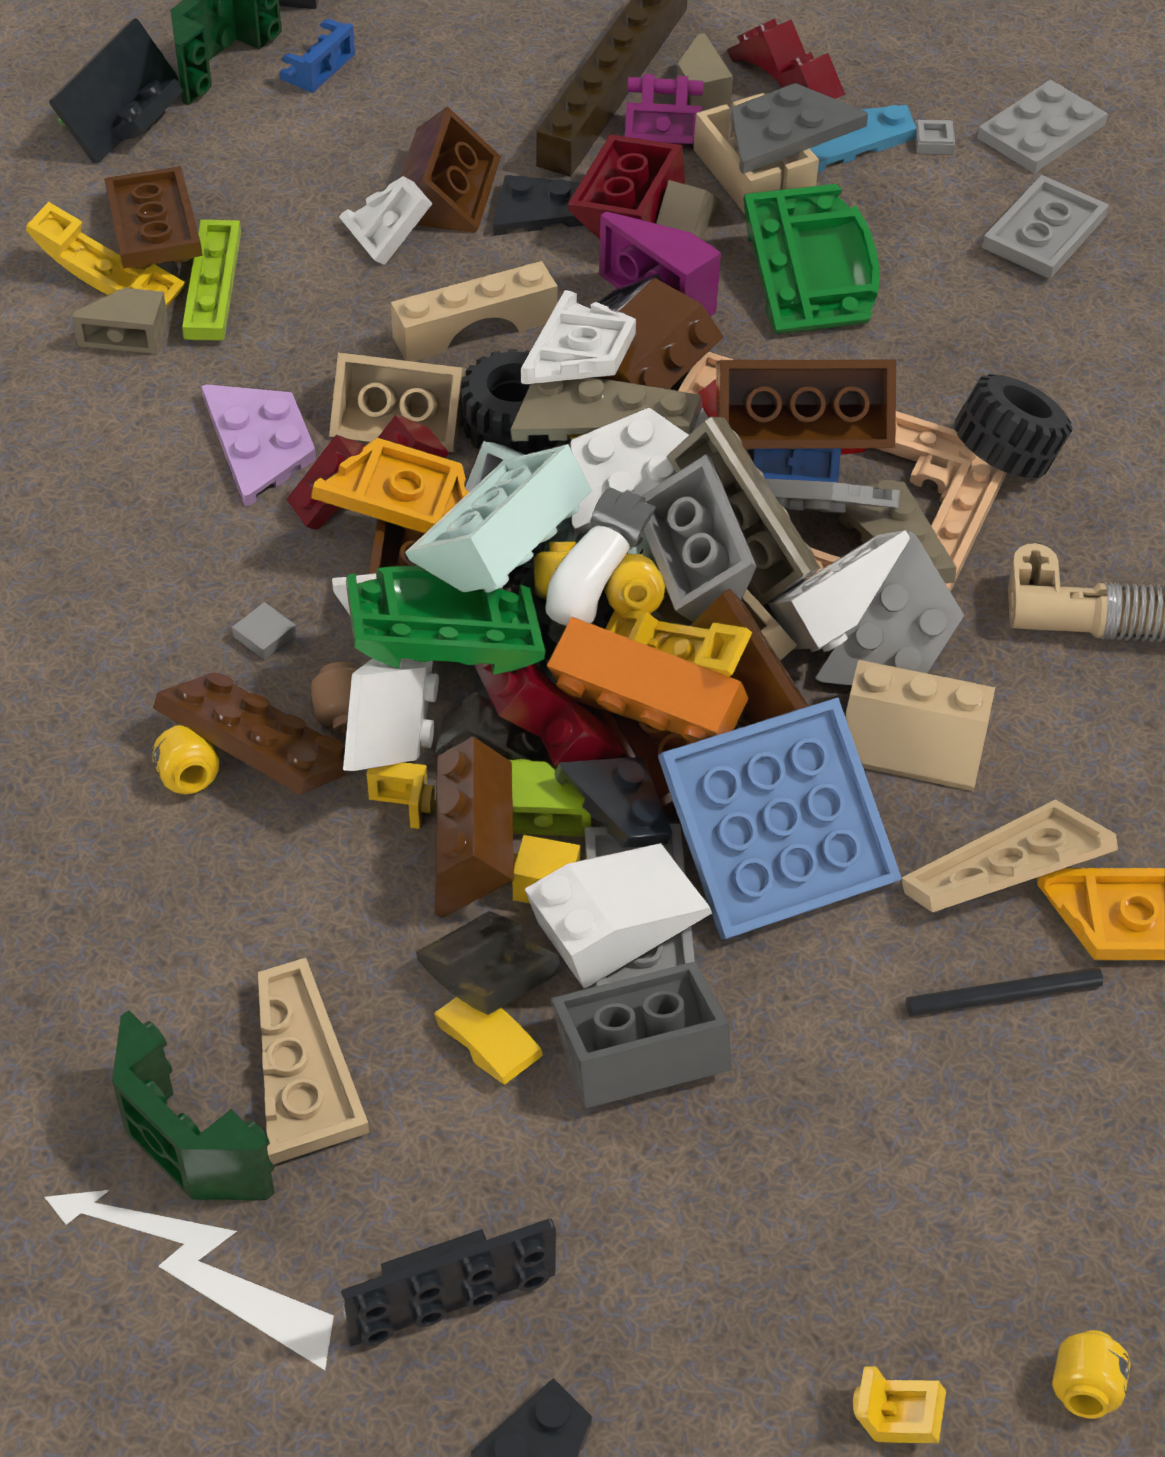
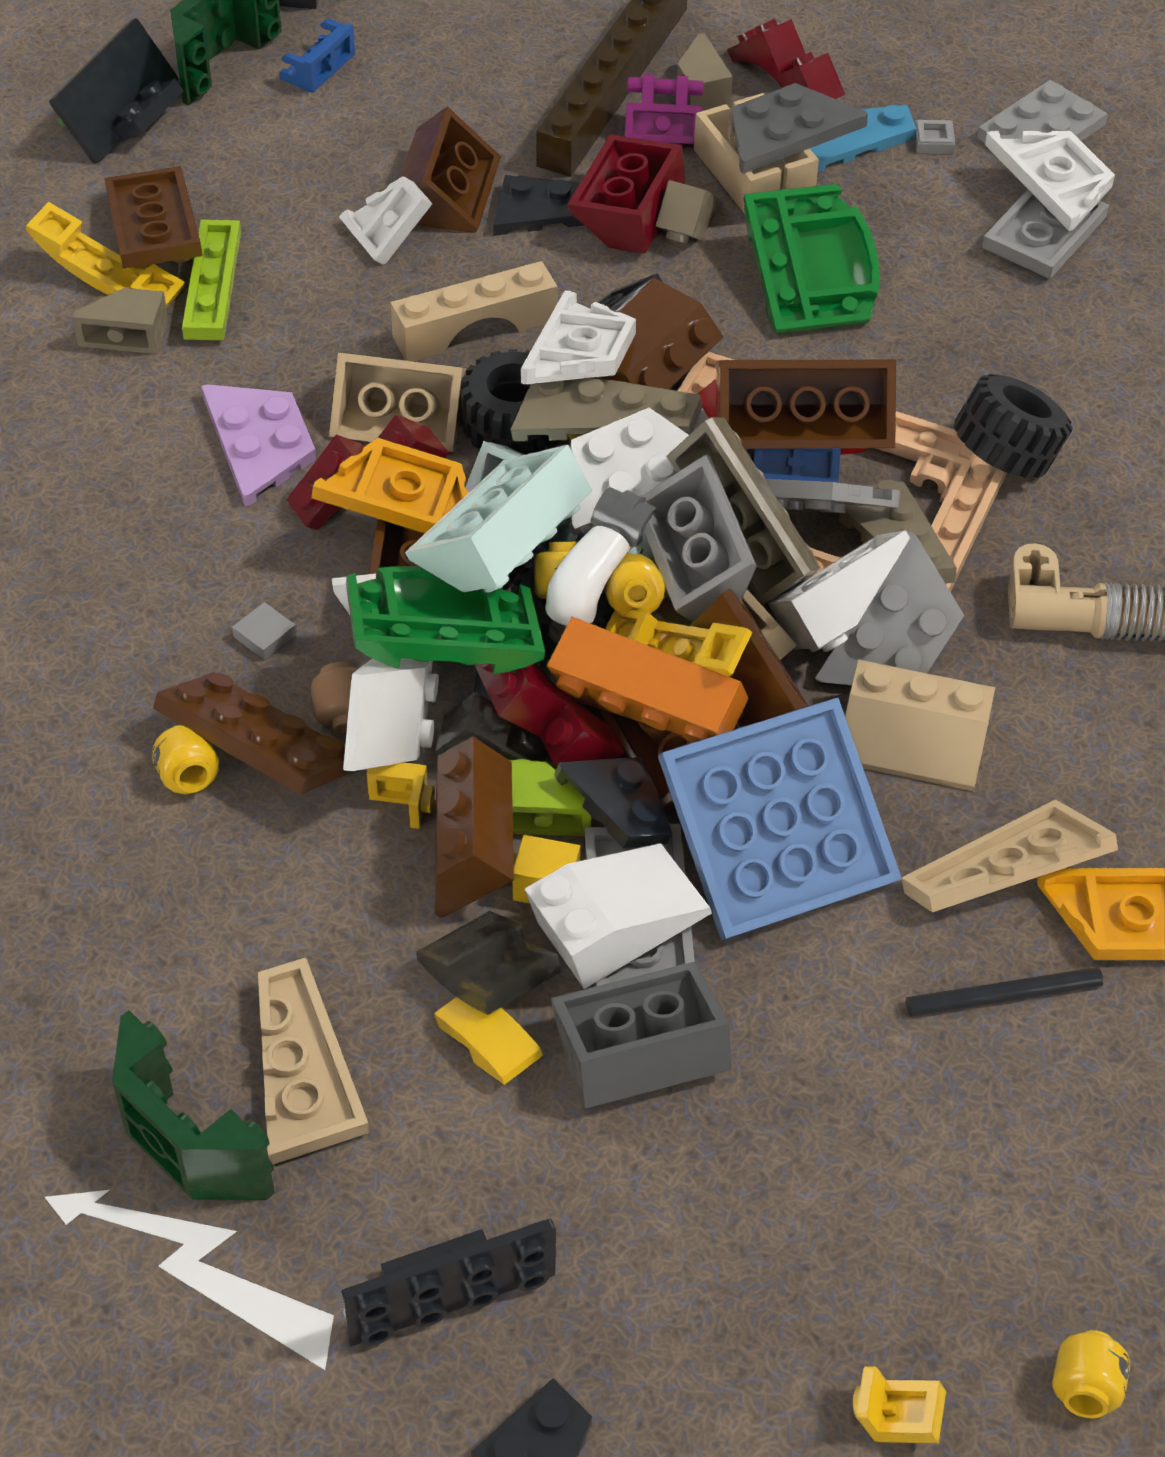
magenta slope [599,211,721,317] -> none
none -> white wing [985,131,1115,231]

